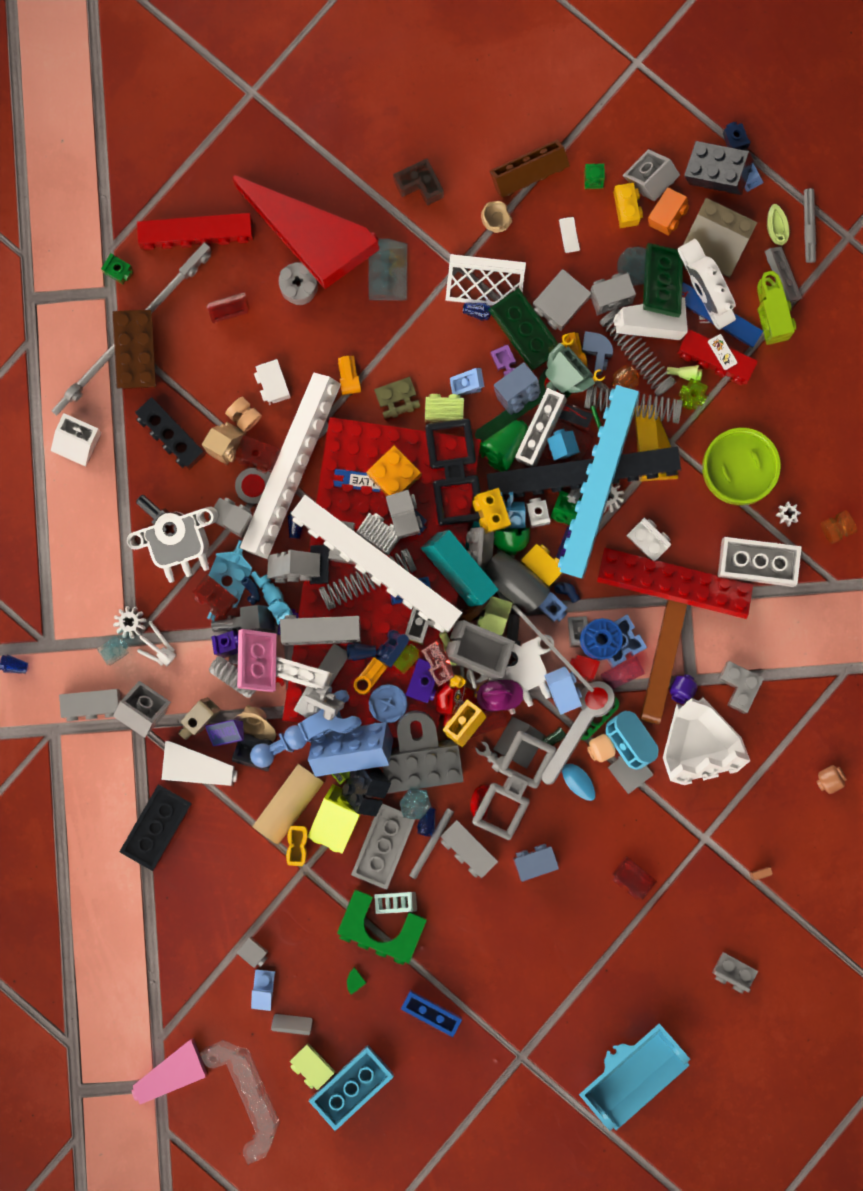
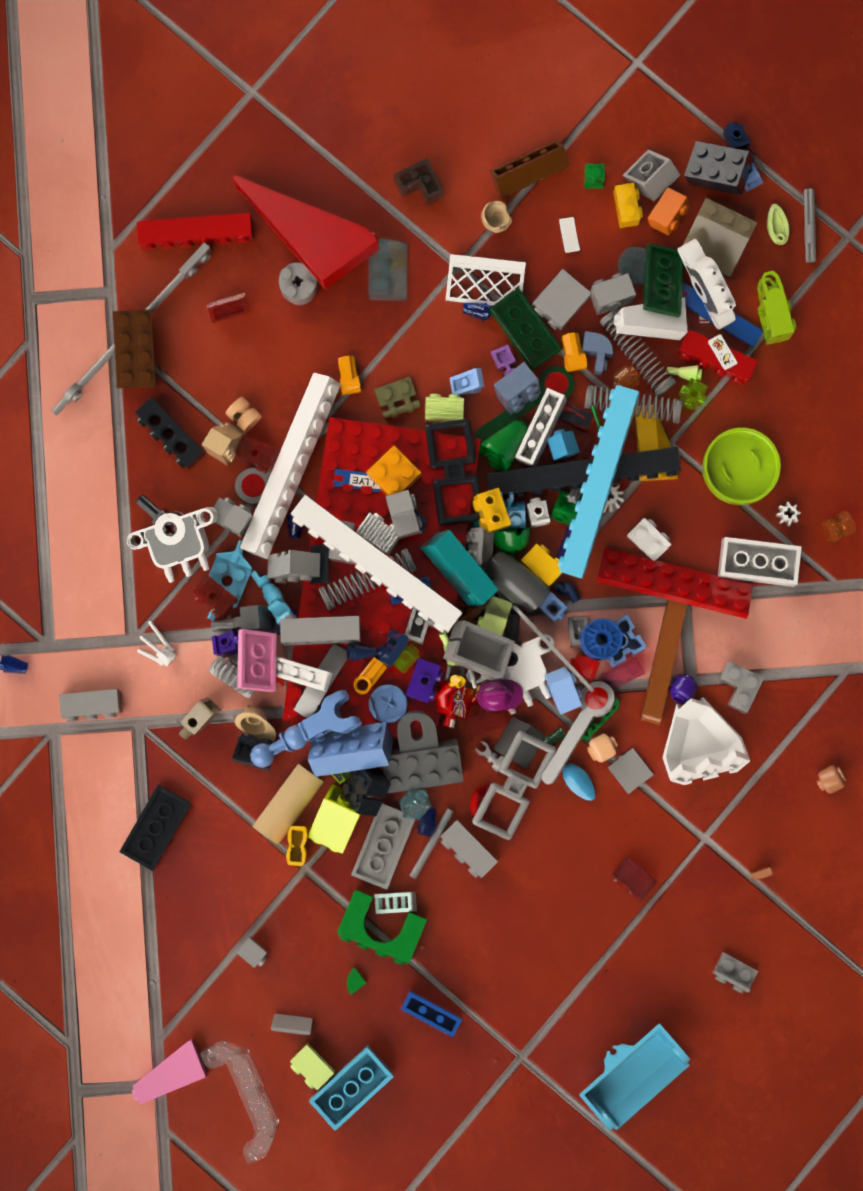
white slope [51,413,102,467] -> none
clear light blue brick [97,636,129,666] -> none
green brick [101,253,133,284] -> none
white gear [113,606,146,639] -> none
light grey brick [113,681,171,738] -> none
white slope [162,741,238,786] -> none
slope [206,720,244,746] -> none
dark blue arm [241,577,261,605] -> none
light blue slope [251,969,275,1011] -> none
white hinge [254,359,291,406] -> none
light grey hips [304,685,345,721] -> none
clear red slope [421,640,454,686] -> none
yellow brick [443,700,486,747] -> none
sand blue brick [513,844,559,882] -> none
sand green torso [545,334,605,393] -> none
medium azure brick [606,711,659,770] -> none
light grey plate [765,246,802,303] -> none

